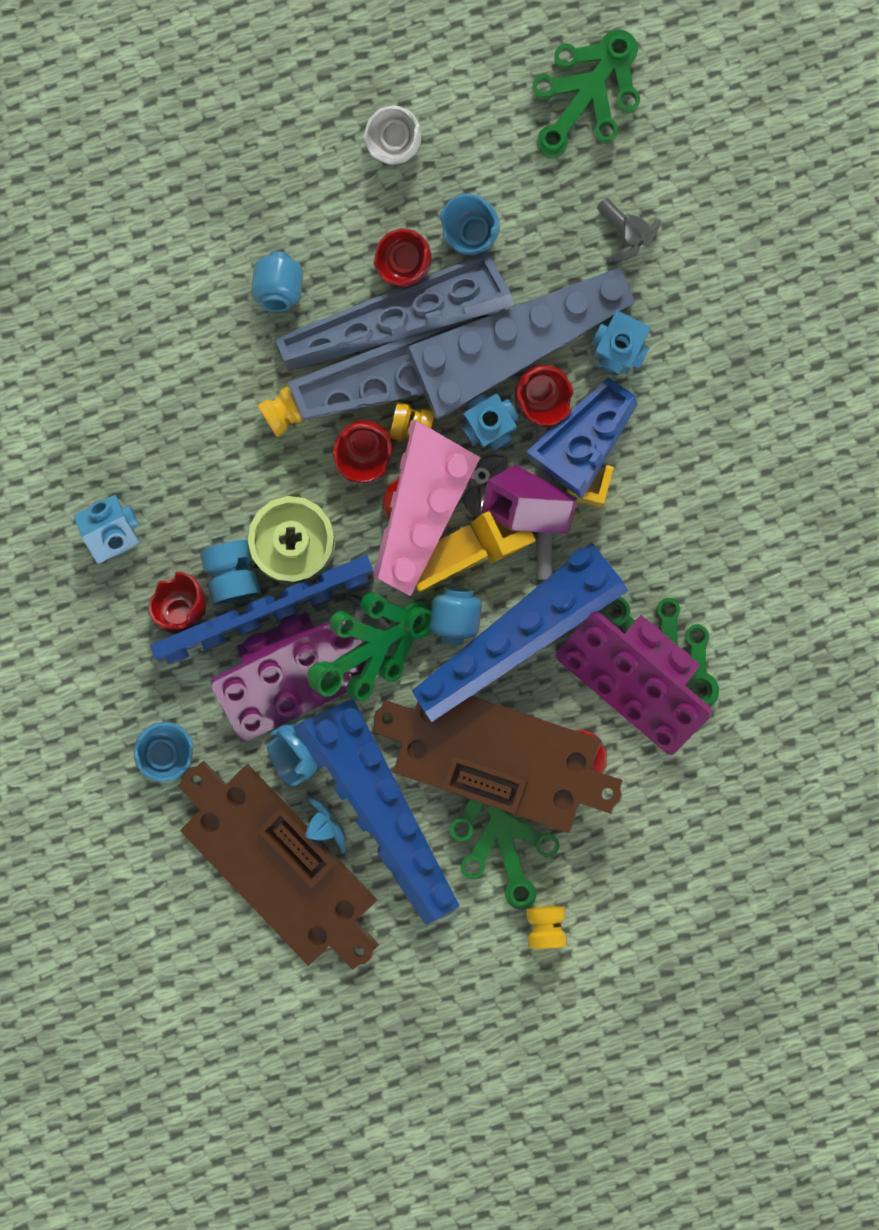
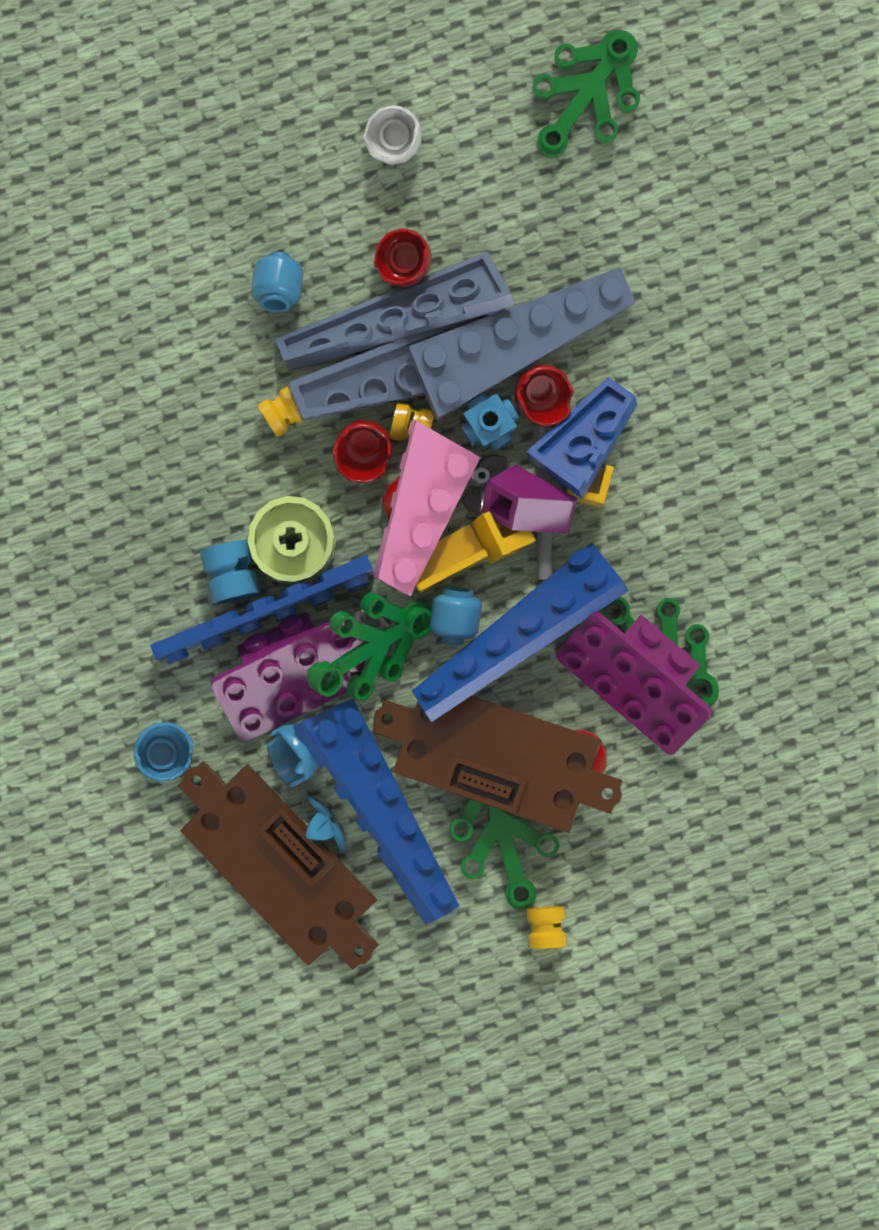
dark azure brick [73,495,140,564] -> none
red hair [148,571,207,634] -> none
dark azure hair [440,193,500,256] -> none
dark azure brick [591,310,651,376] -> none
dark grey plant [597,198,661,263] -> none

